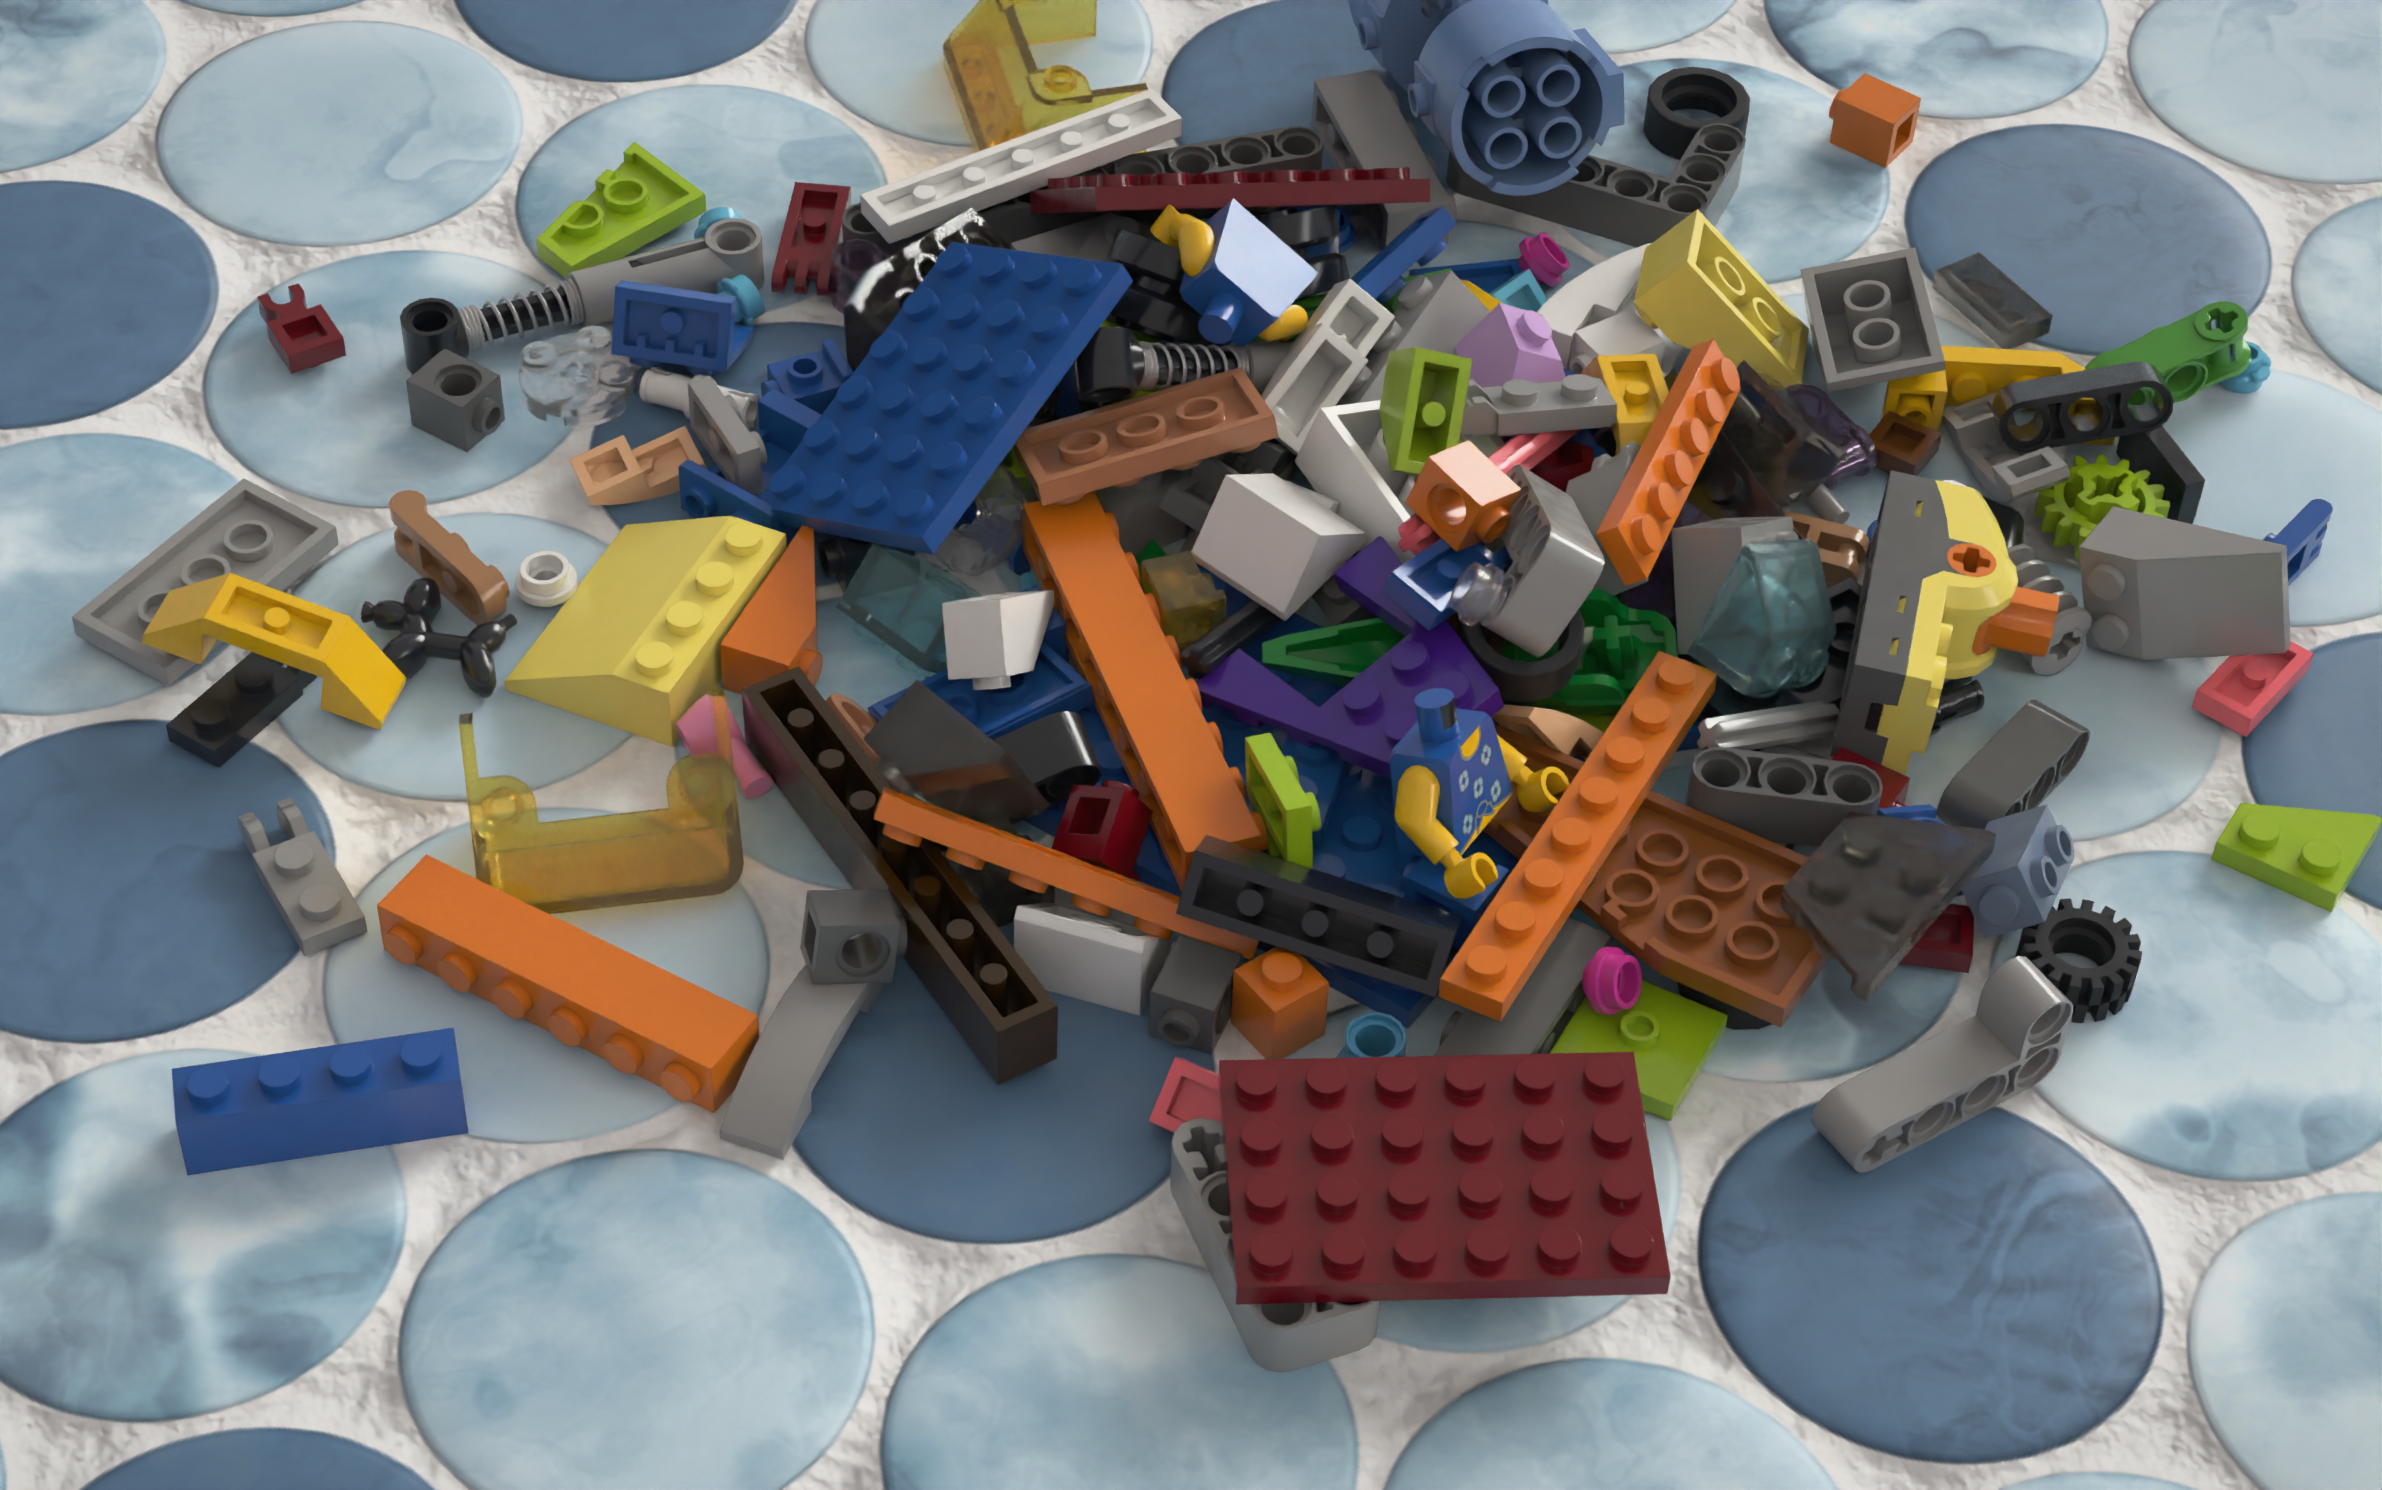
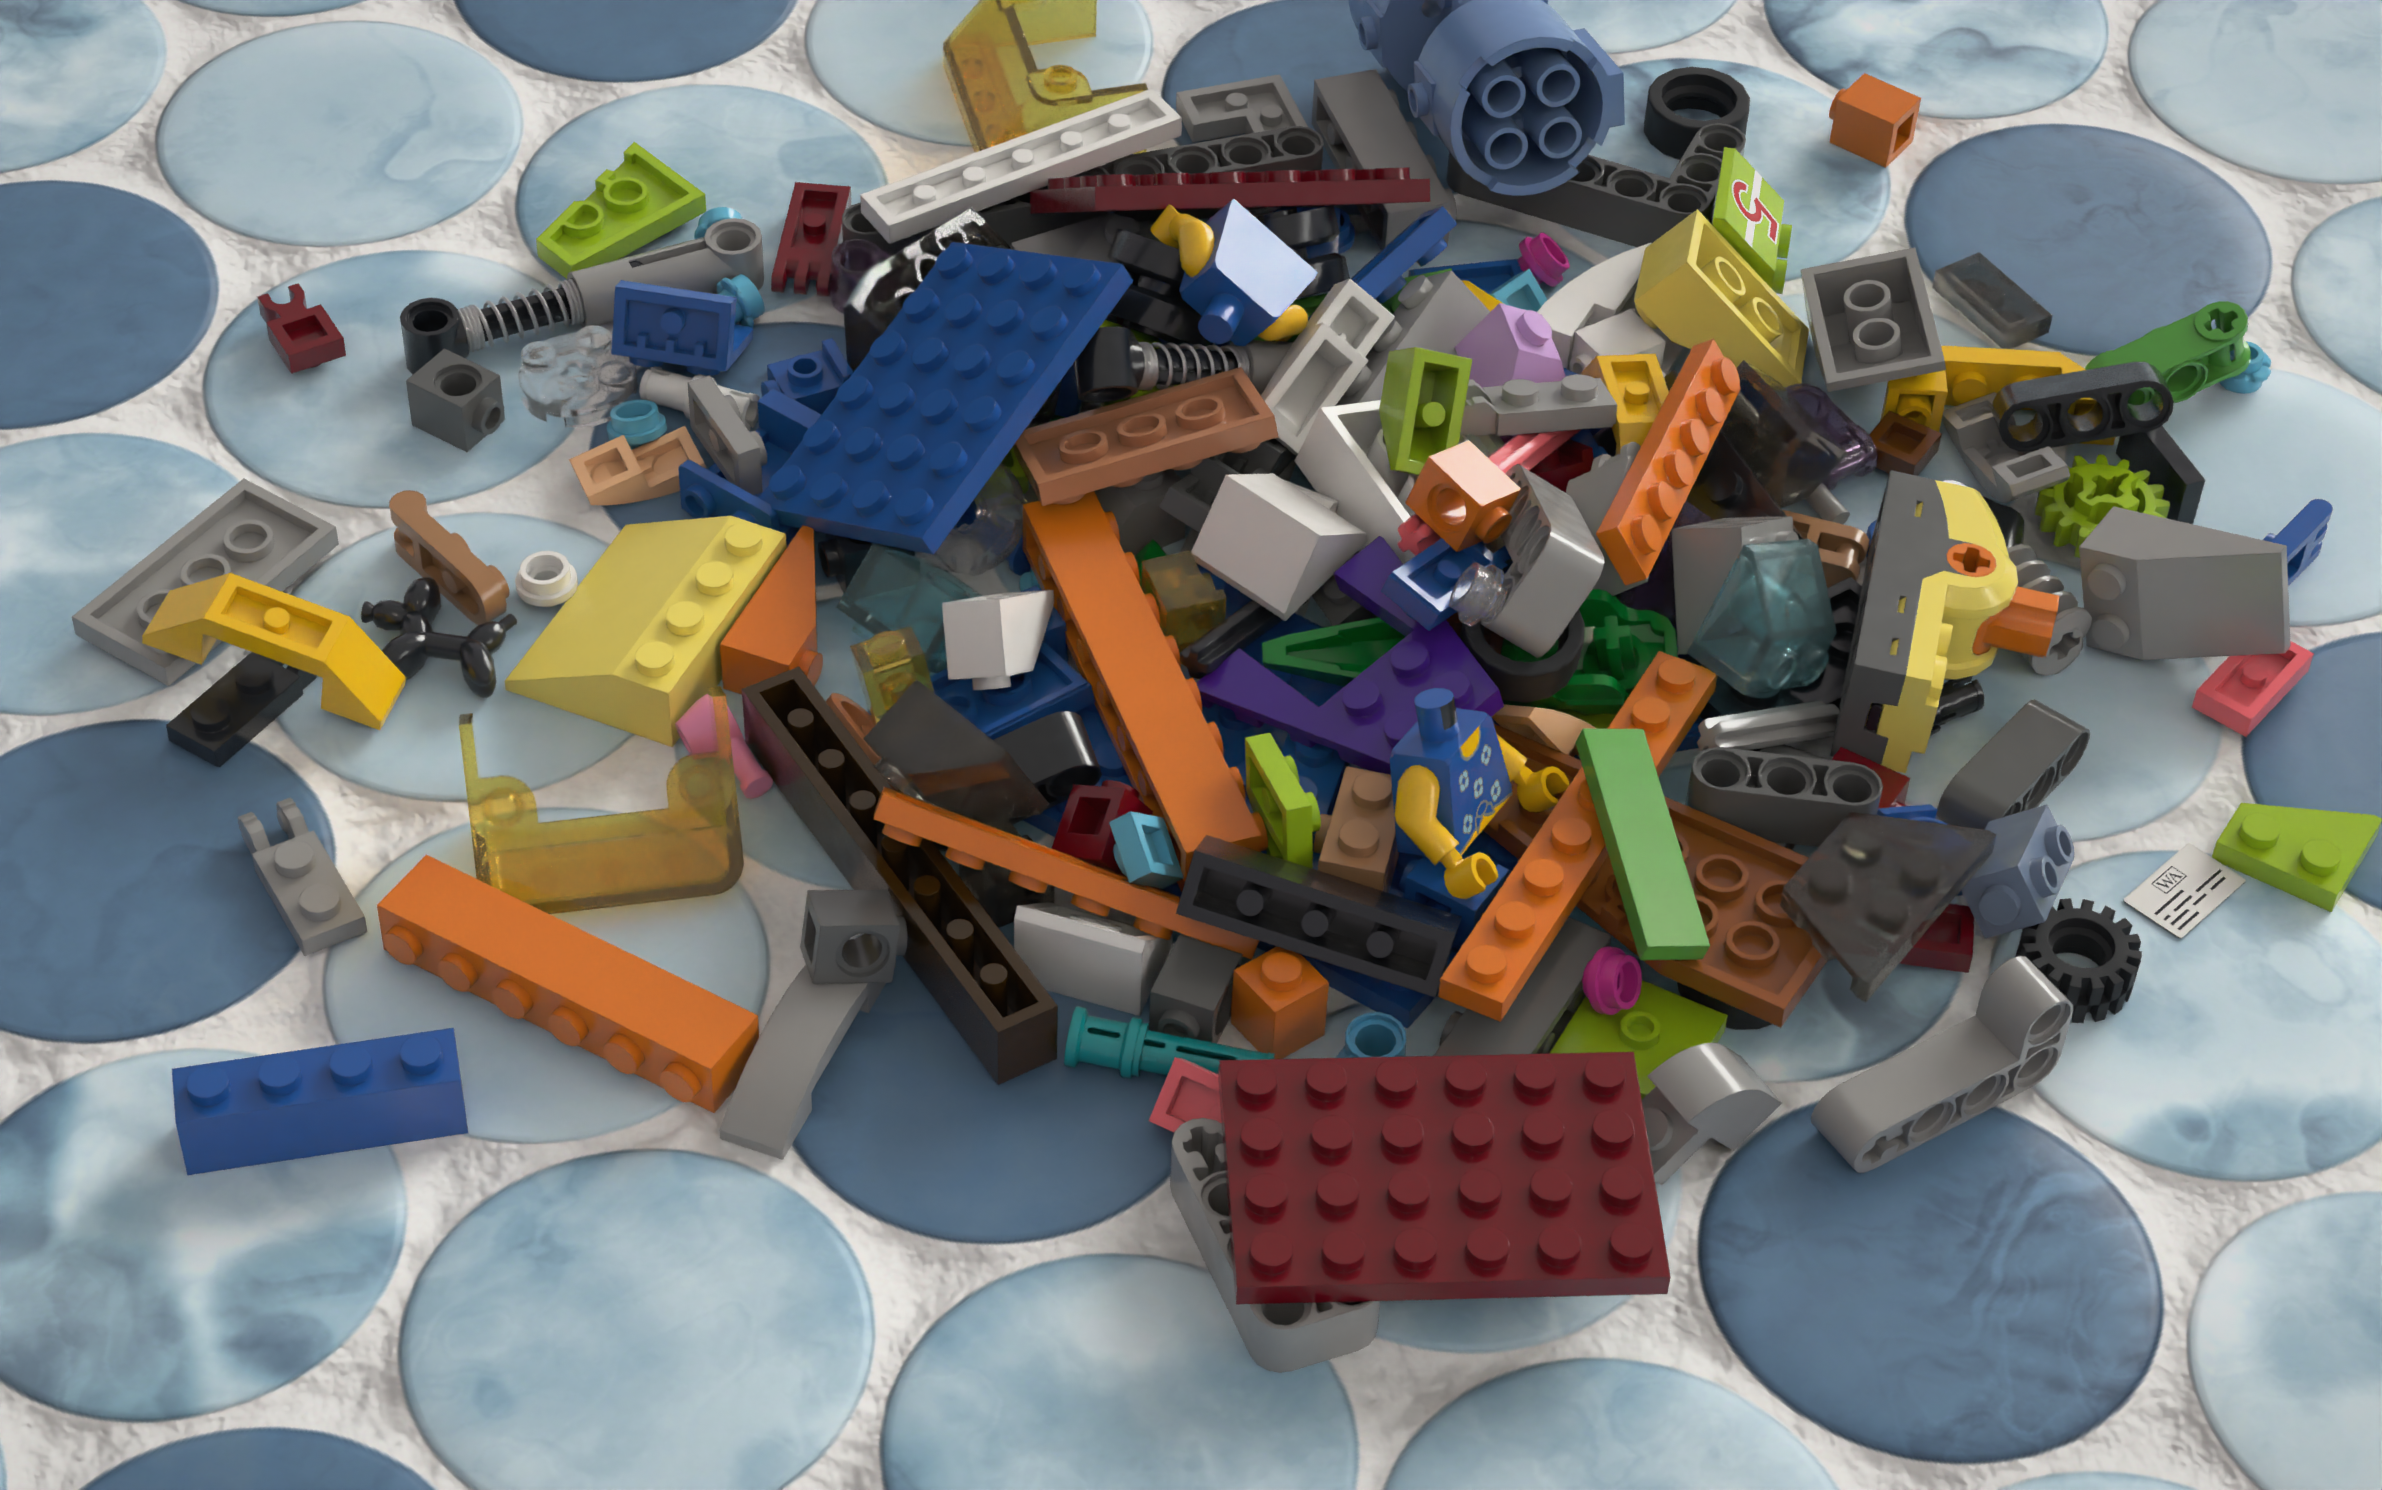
none -> medium azure plate [607,400,667,450]
none -> clear yellow brick [850,626,943,740]
none -> teal pin [1064,1006,1275,1079]
none -> medium azure plate [1109,811,1183,889]
none -> light grey plate [1176,74,1309,142]
none -> medium nougat brick [1314,766,1400,893]
none -> bright green tile [1575,728,1710,960]
none -> light grey brick [1642,1043,1782,1185]
none -> lime slope [1712,147,1792,294]
none -> white sticker [2124,843,2246,938]

